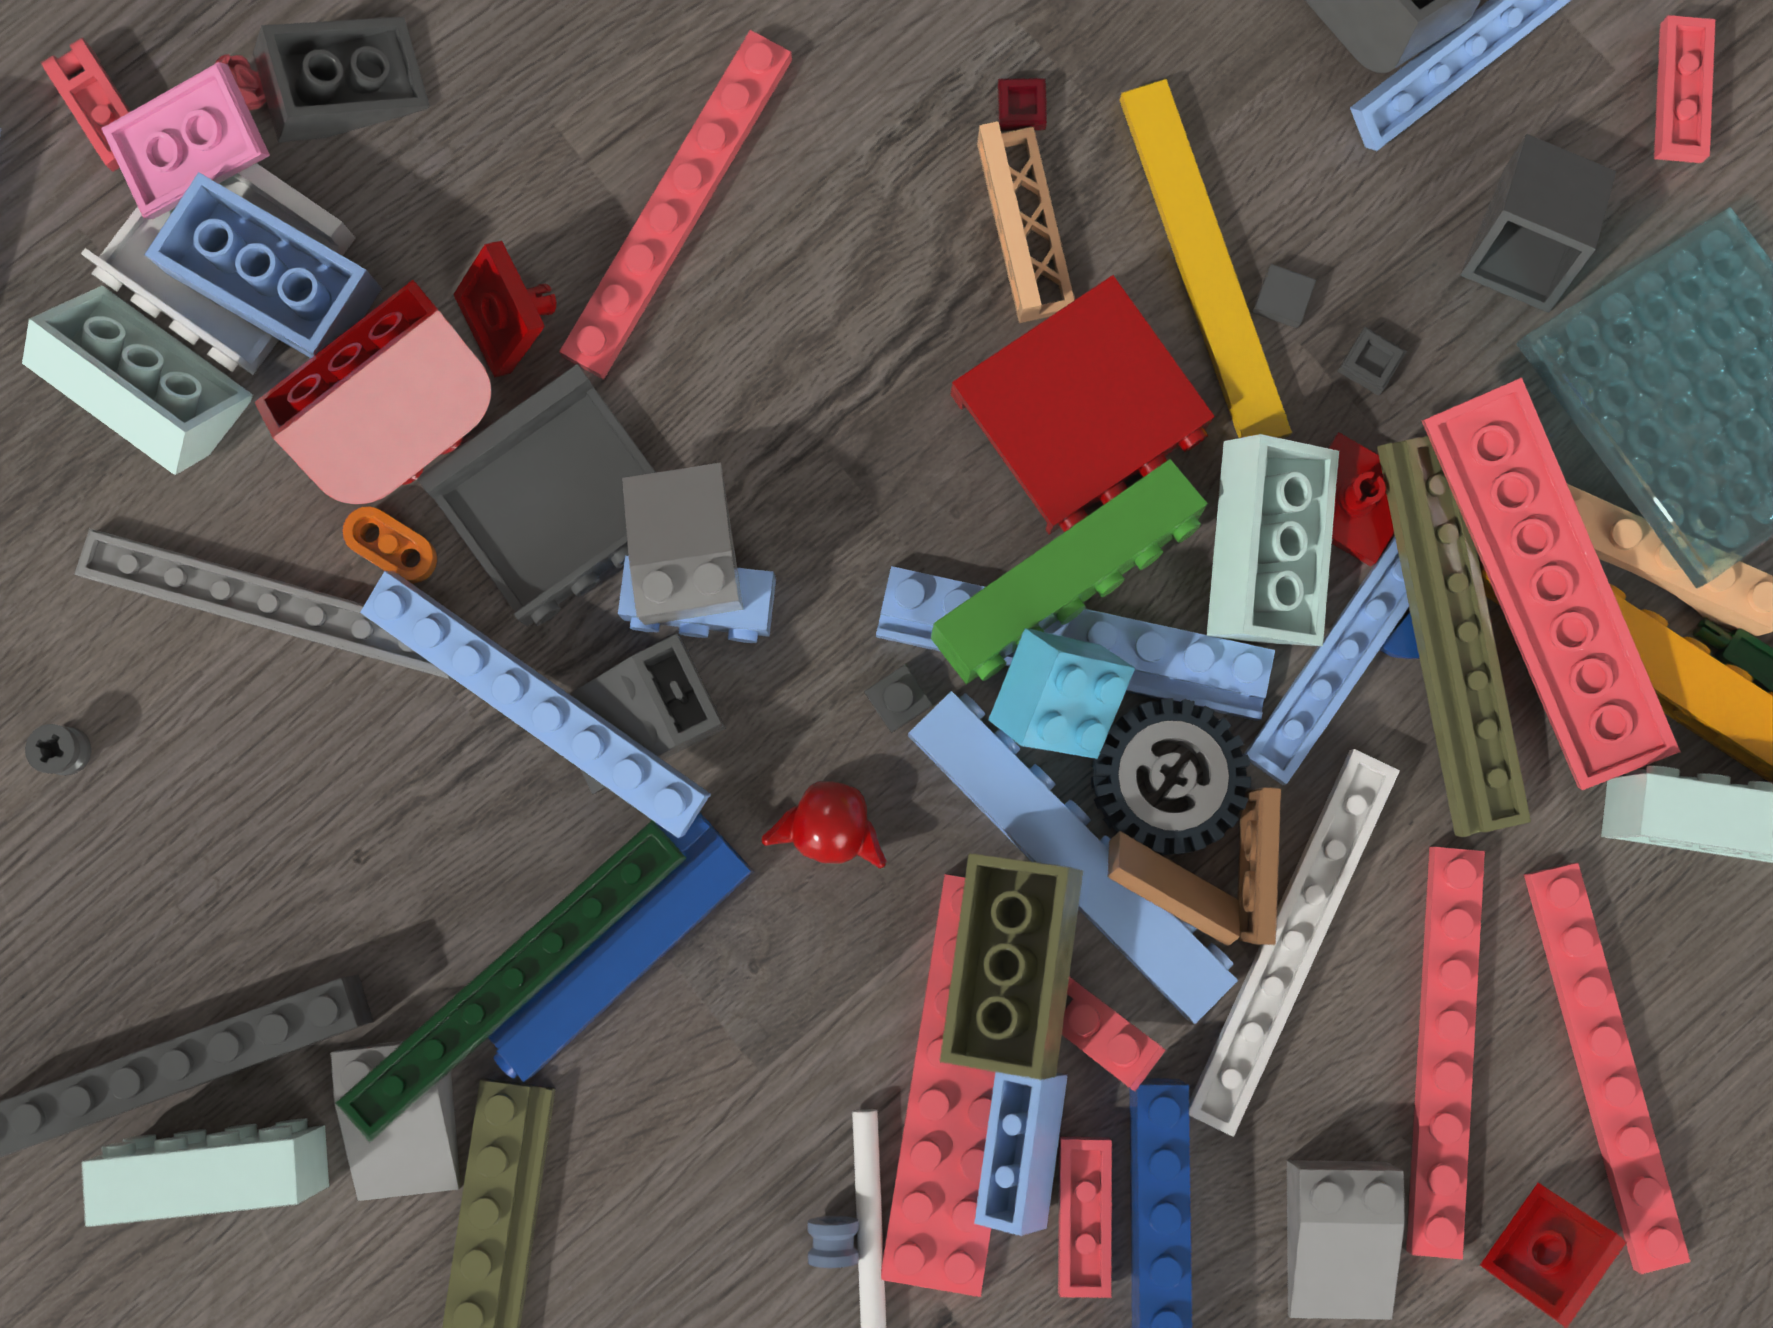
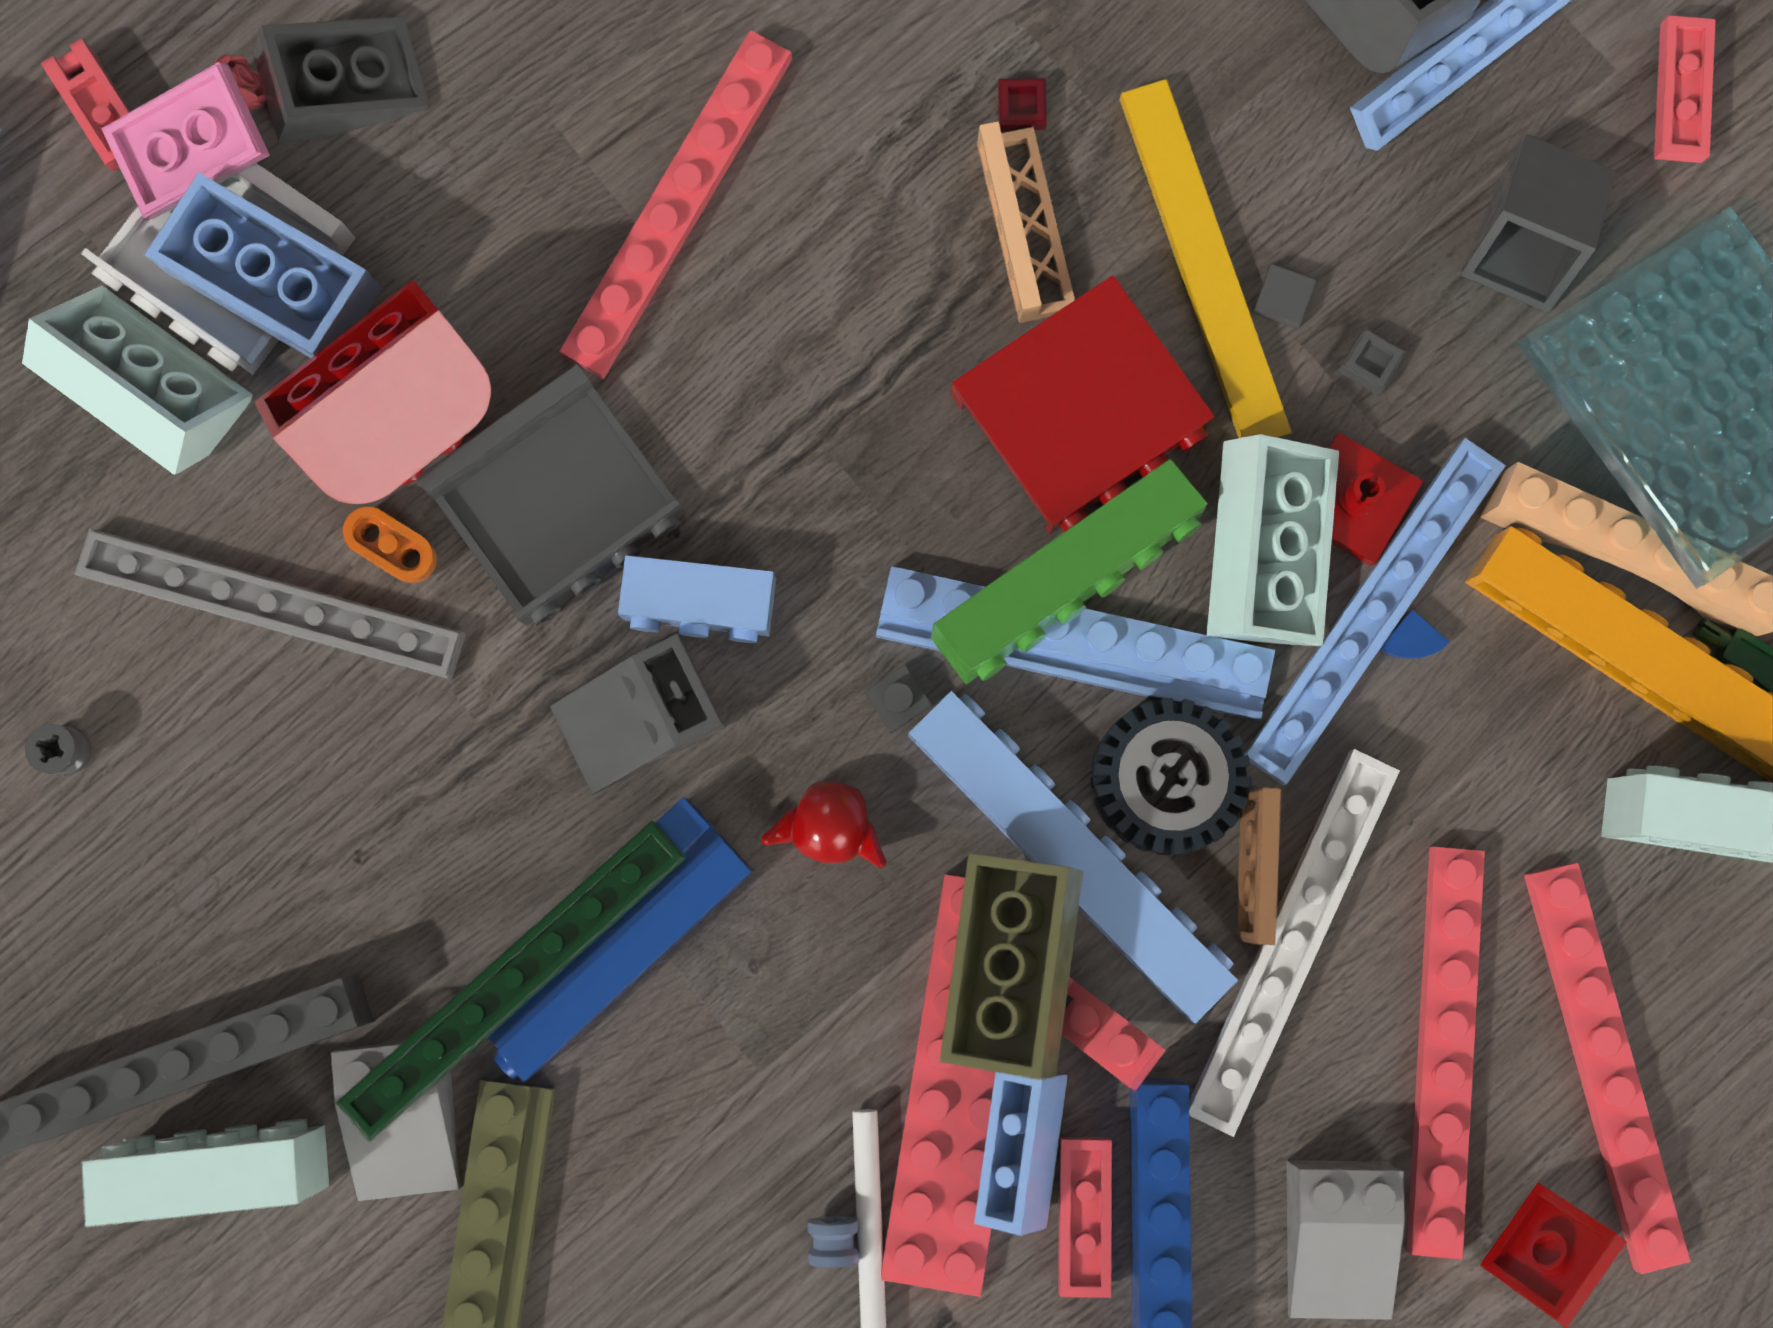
light blue plate [360,571,711,838] -> none
red tile [453,241,556,378] -> none
light grey slope [622,463,744,625] -> none
medium azure brick [989,628,1135,759] -> none
medium nougat tile [1108,831,1240,946] -> none
olive plate [1377,436,1531,837] -> none
coral plate [1422,378,1680,791] -> none

